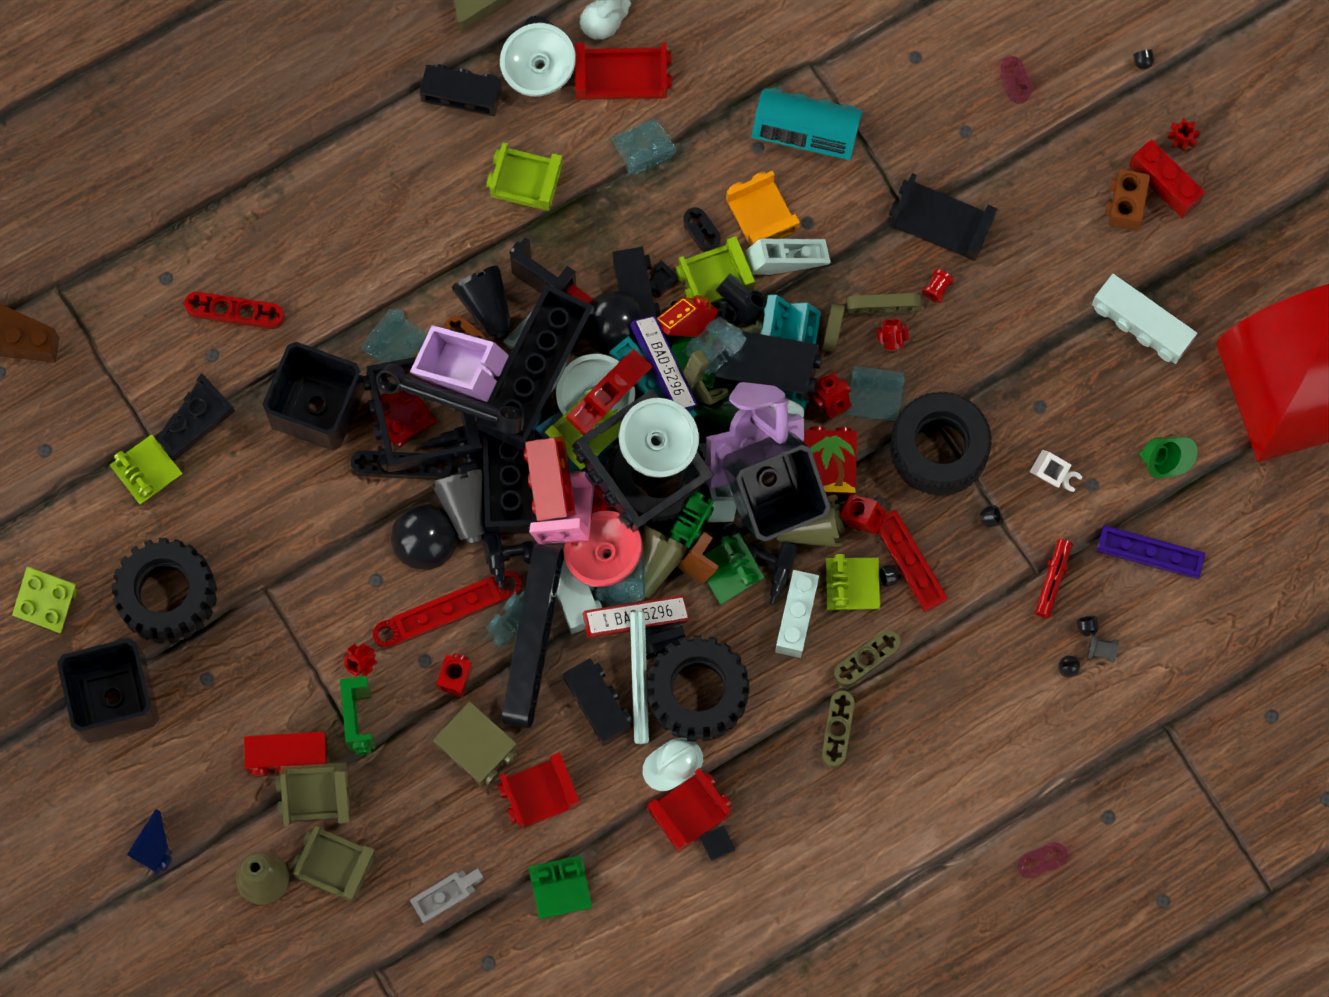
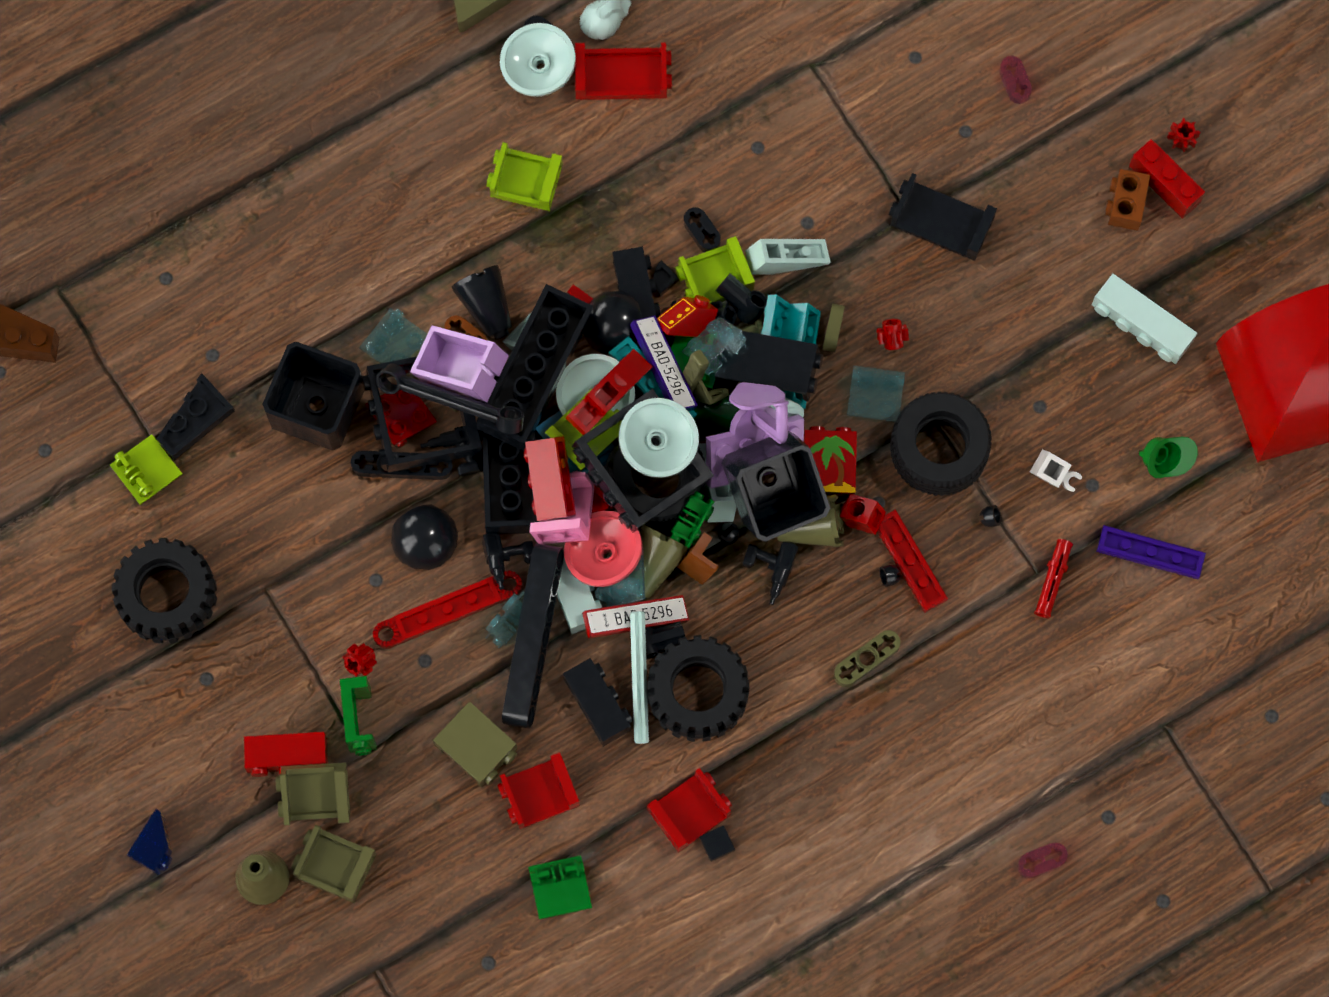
lime hinge [12,566,78,634] -> none
black plate [57,638,159,743] -> none
red beam [184,292,285,329] -> none
light grey hinge [410,868,485,924] -> none
black brick [420,64,502,117] -> none
dark grey cone [432,469,486,544] -> none
red brick [436,653,473,698] -> none
black panel [509,237,577,294] -> none
clear light blue hinge [610,118,677,175] -> none
light aqua piece [643,738,703,791] -> none
green hinge [703,533,765,605] -> none
light orange panel [726,170,800,246] -> none
teal brick [751,88,863,160] -> none
light aqua brick [775,570,819,658] -> none
red brick [812,372,852,419] -> none
olive beam [821,691,855,768] -> none
lime hinge [826,554,880,610] -> none
olive beam [846,293,922,315] -> none
red bush [922,269,954,303] -> none
black hinge [1058,655,1080,678] -> none
black hinge [1076,616,1099,637] -> none
dark grey bush [1087,634,1119,663] -> none
black hinge [1133,49,1154,70] -> none

